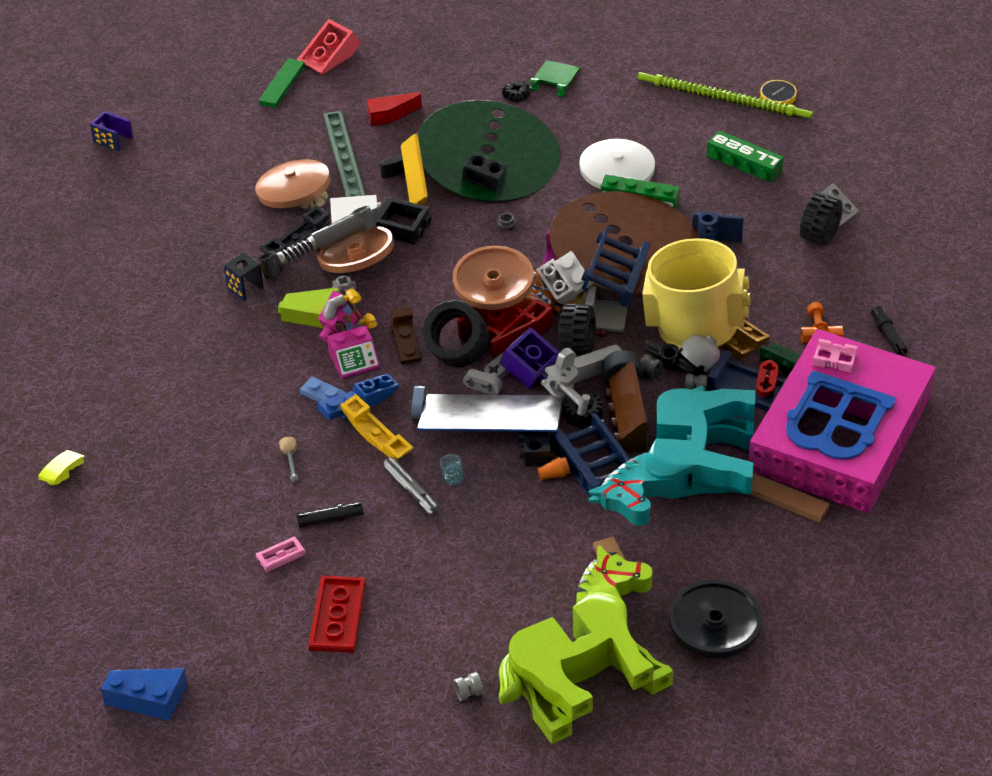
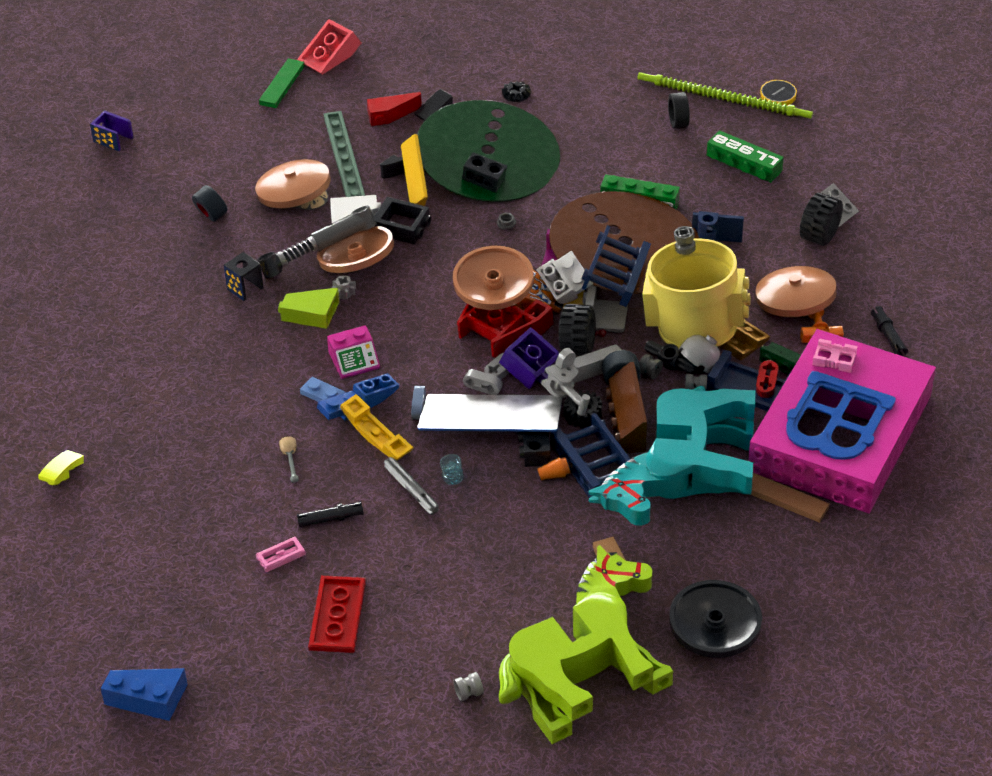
black slope [259,205,330,254] -> none
torso [318,289,377,343] -> none
reddish brown bracket [390,307,421,364] -> none
black tyre [422,300,490,367] -> none
flag [530,60,580,97] -> none
white dish [580,139,655,189] -> none
none -> black wheel [192,185,228,222]
none -> black slope [414,89,453,121]
none -> black tyre [668,92,690,128]
none -> dark grey wheel [674,226,696,255]
none -> nougat dish [756,266,837,317]

